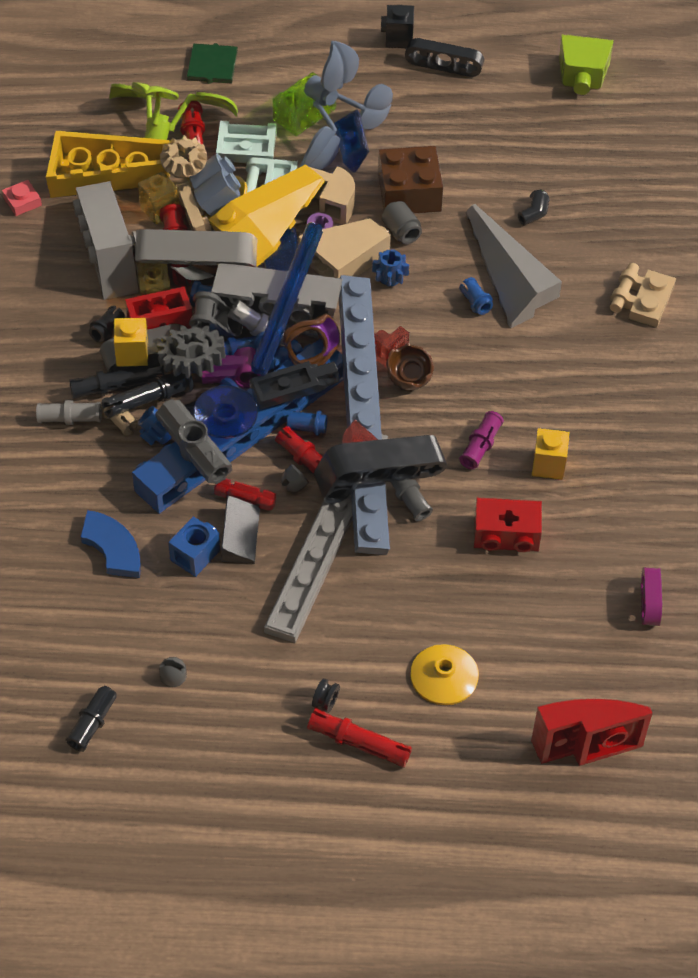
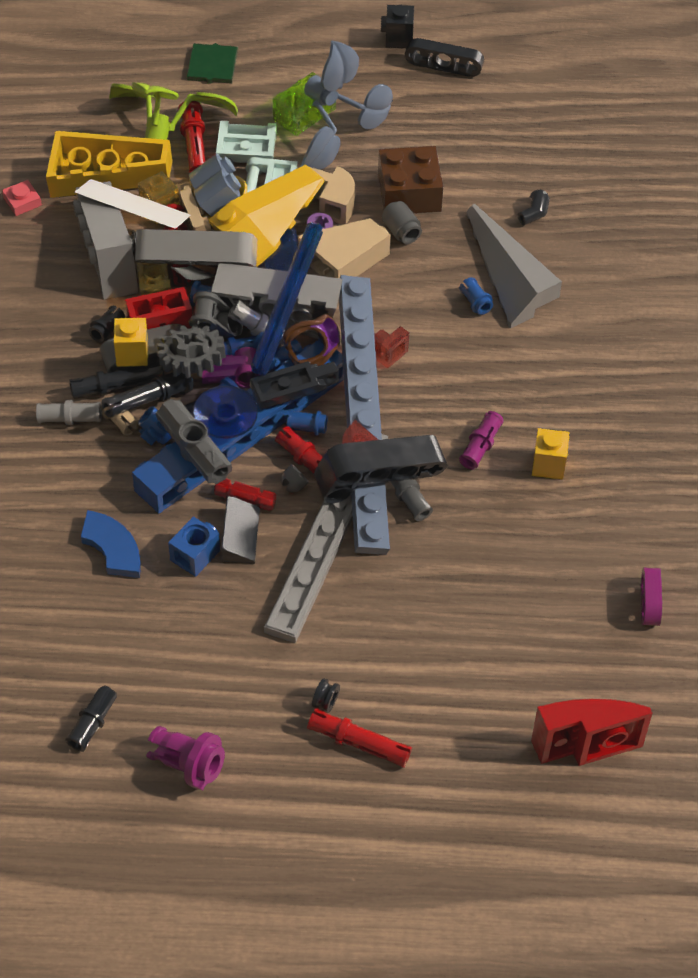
dark grey hinge [159,657,187,687] -> none
tan gear [160,135,207,177] -> none
clear blue slope [334,109,370,173] -> none
blue gear [372,250,409,287] -> none
reddish brown hair [386,343,434,391] -> none
yellow dish [410,644,478,705] -> none
red brick [474,498,542,553] -> none
lime torso [559,34,614,95] -> none
tan plate [610,263,676,328] -> none
none -> white sticker [75,179,191,229]
none -> magenta piece [146,726,225,791]

